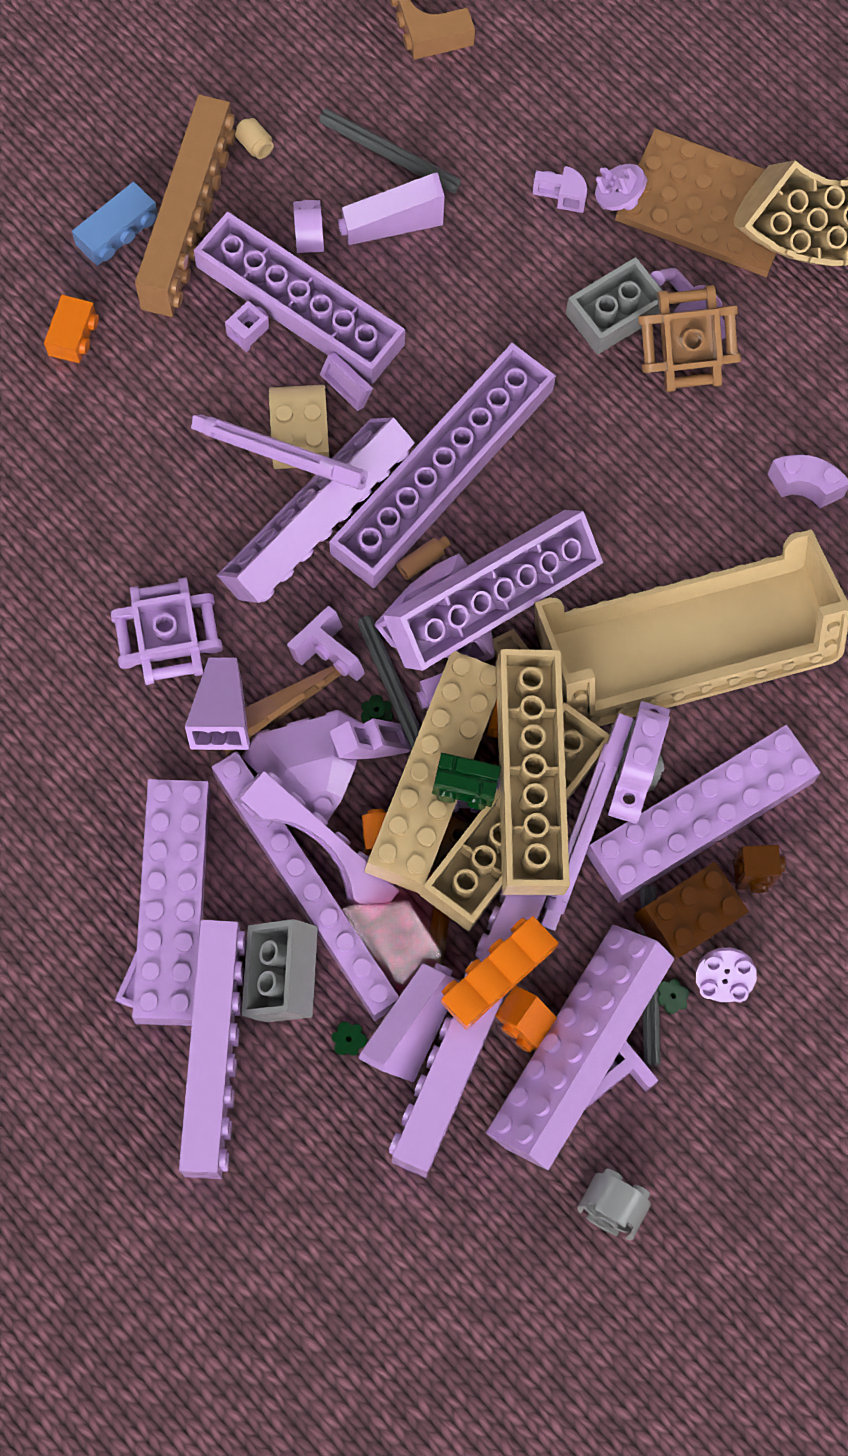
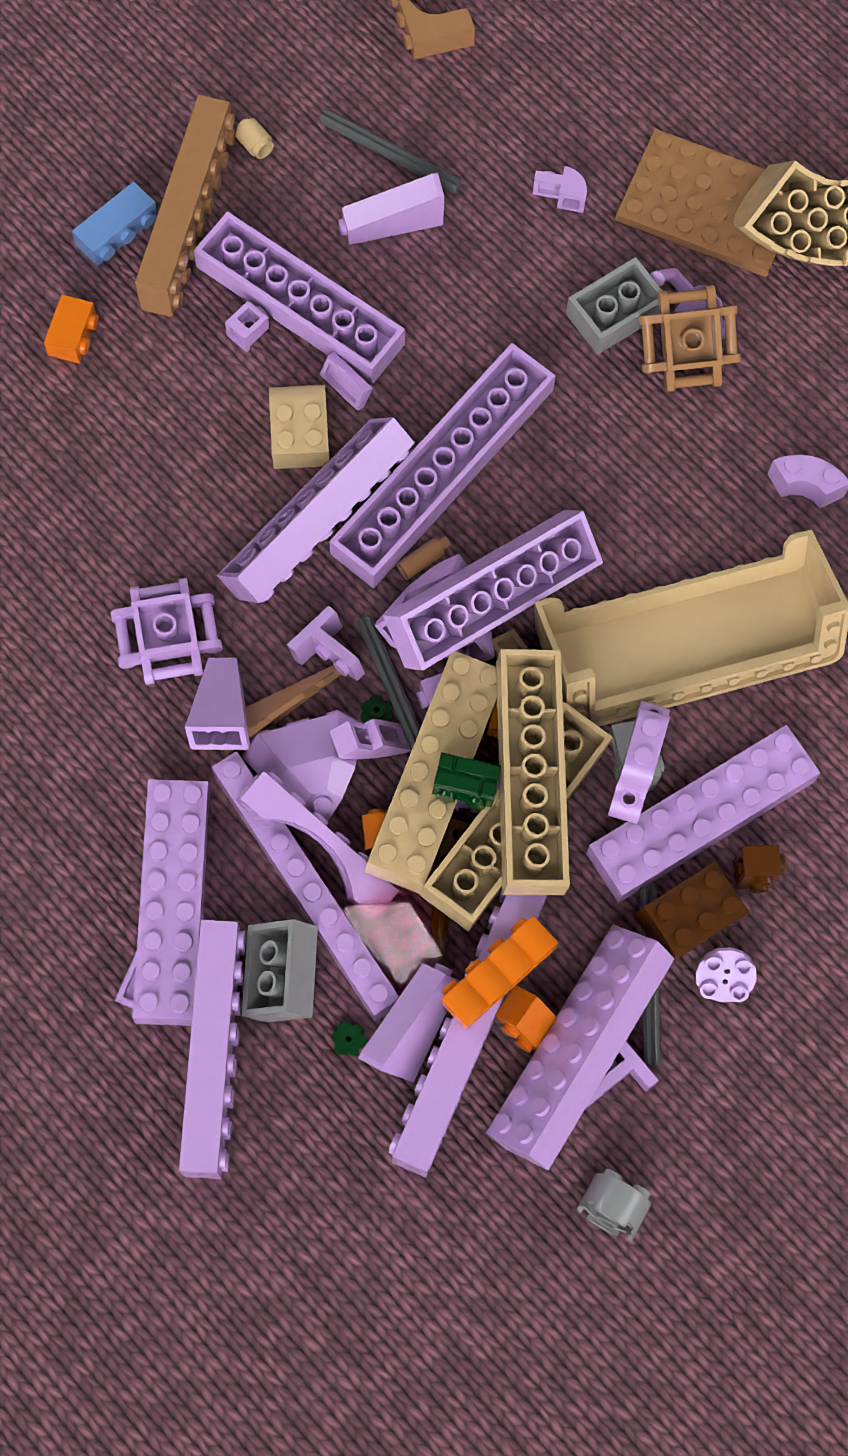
lavender piece [191,415,368,490] -> none
lavender brick [293,200,324,253] -> none
lavender piece [541,713,634,931] -> none
lavender plate [595,164,648,211] -> none
dark green plant [658,979,689,1014] -> none

